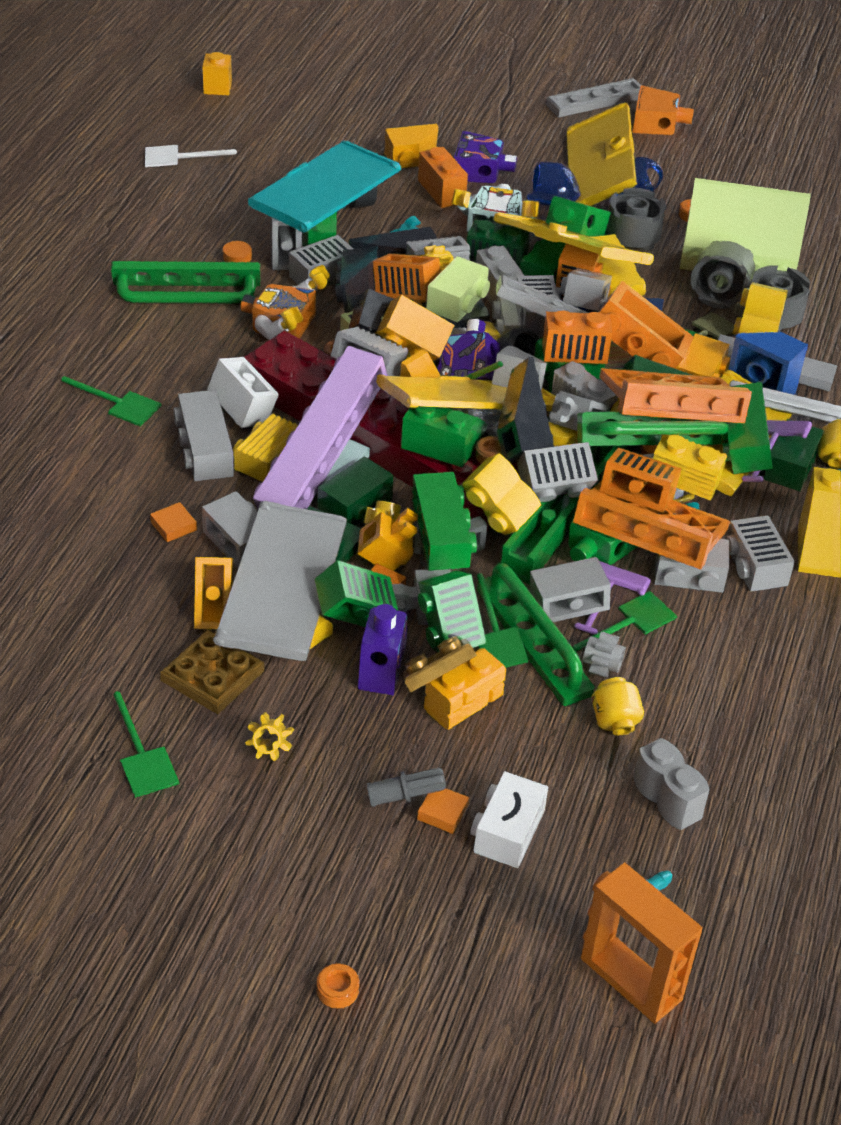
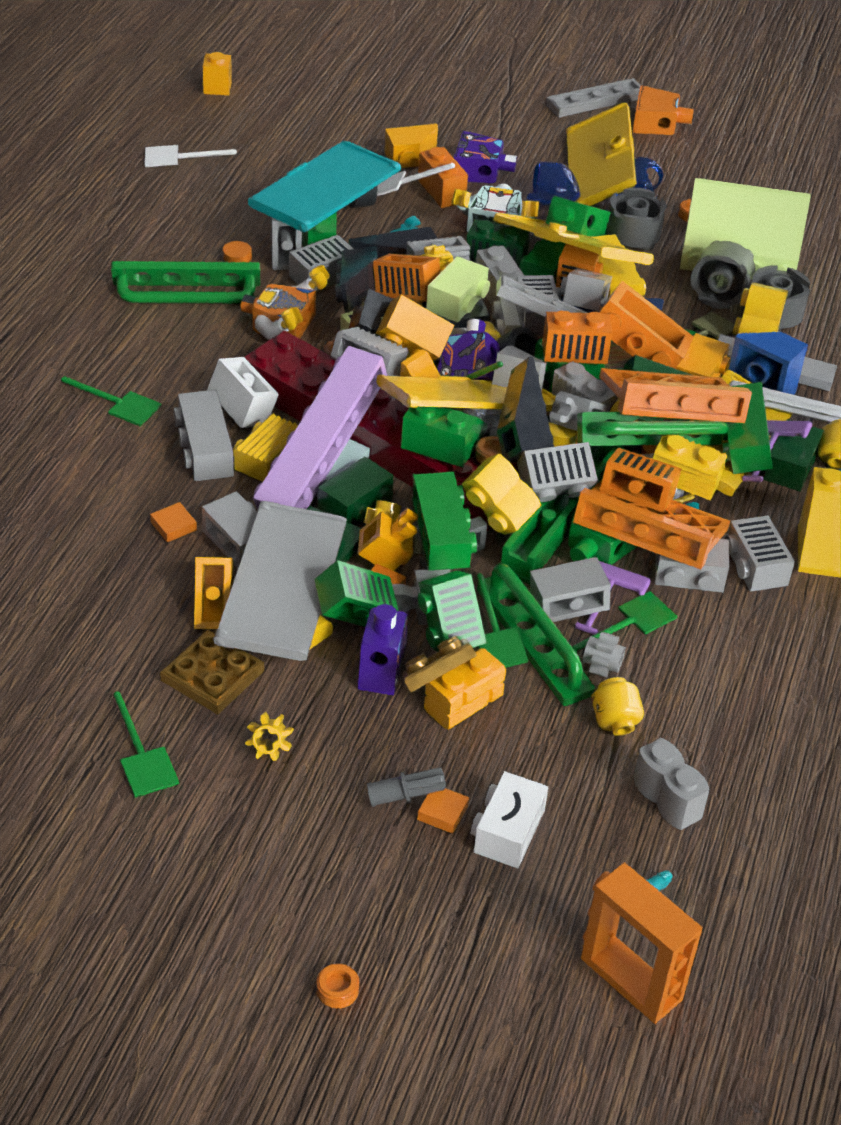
none -> white piece [377,163,455,196]

